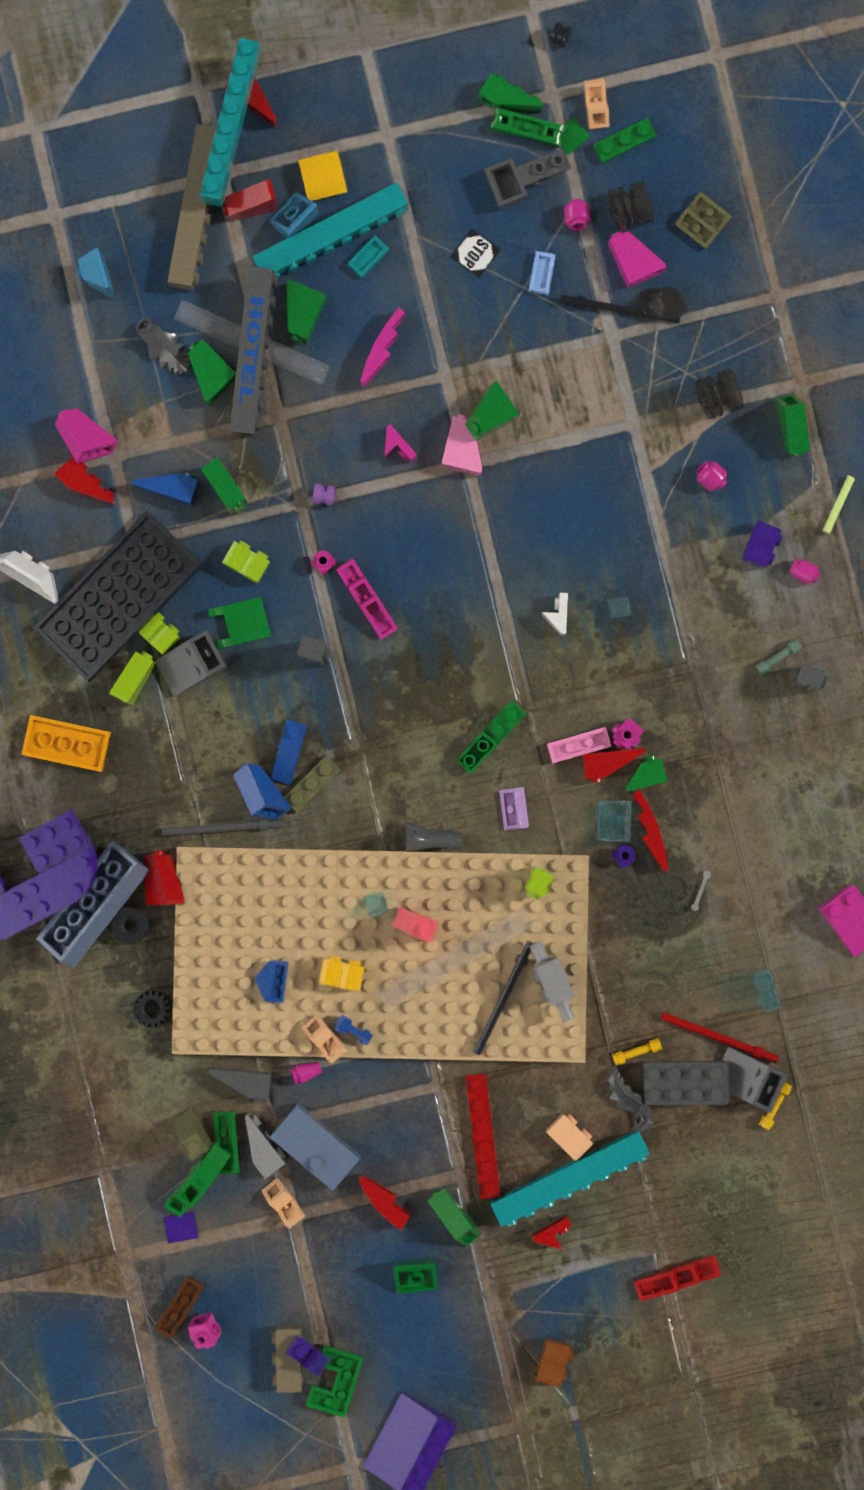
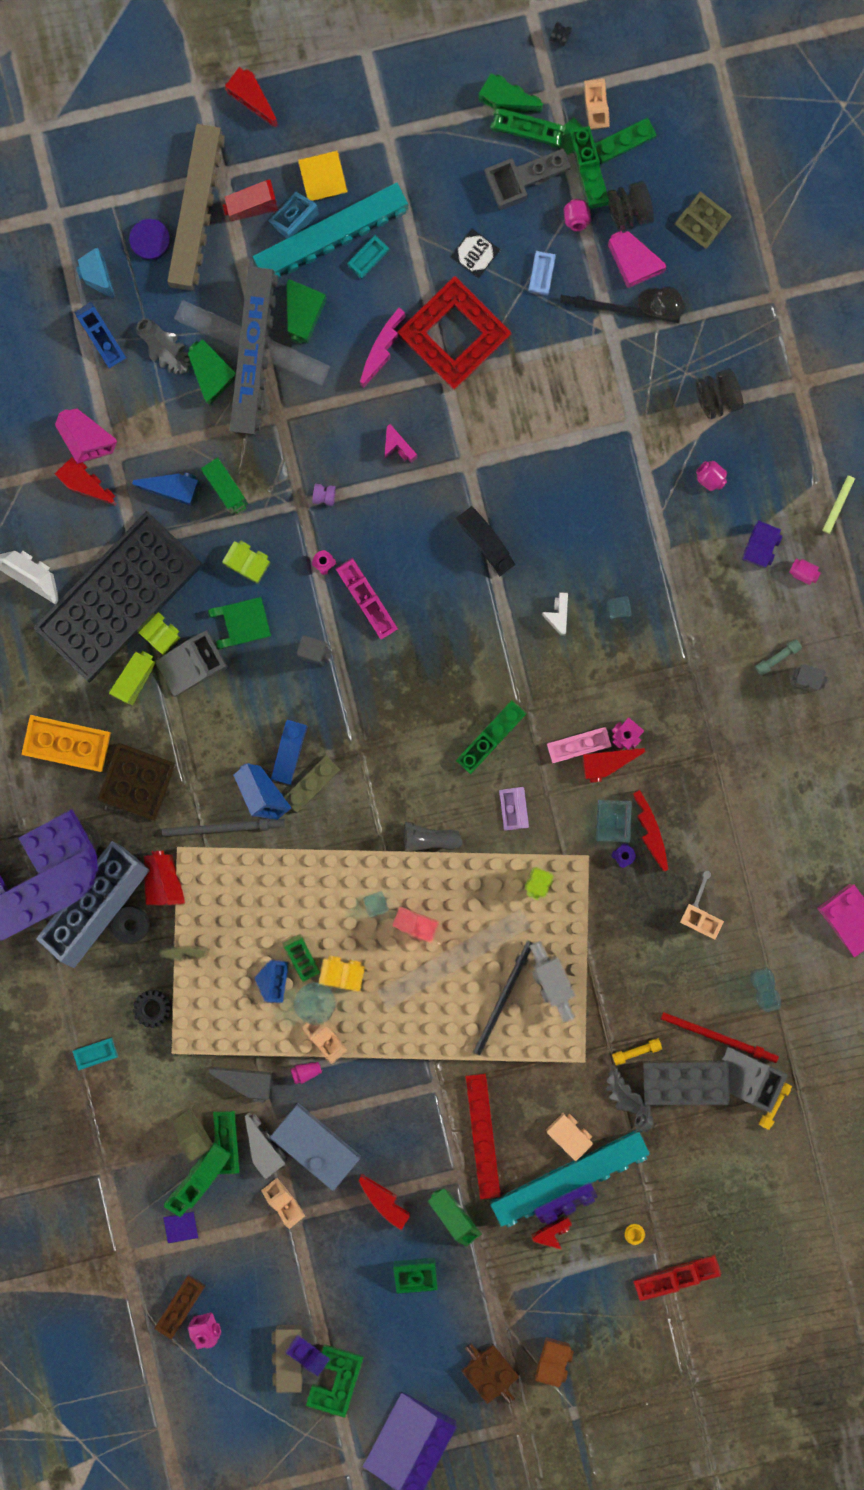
teal brick [200,37,261,207] -> none
blue bar [334,1015,373,1045] -> none
bright pink slope [441,415,482,476] -> none
green slope [465,381,519,441] -> none
green slope [625,755,667,791] -> none
green slope [775,394,810,456] -> none
none -> teal tile [72,1037,118,1071]
none -> blue slope [74,302,126,368]
none -> dark brown plate [97,743,177,821]
none -> dark purple tile [129,219,170,260]
none -> olive slope [160,945,210,961]
none -> green slope [283,934,321,983]
none -> clear light blue tile [294,983,336,1025]
none -> red plate [397,276,512,391]
none -> black arch [456,506,516,577]
none -> reddish brown plate [461,1343,519,1404]
none -> dark purple plate [534,1182,598,1225]
none -> green slope [570,126,609,209]
none -> yellow plate [624,1224,645,1245]
none -> light nougat slope [680,904,724,939]

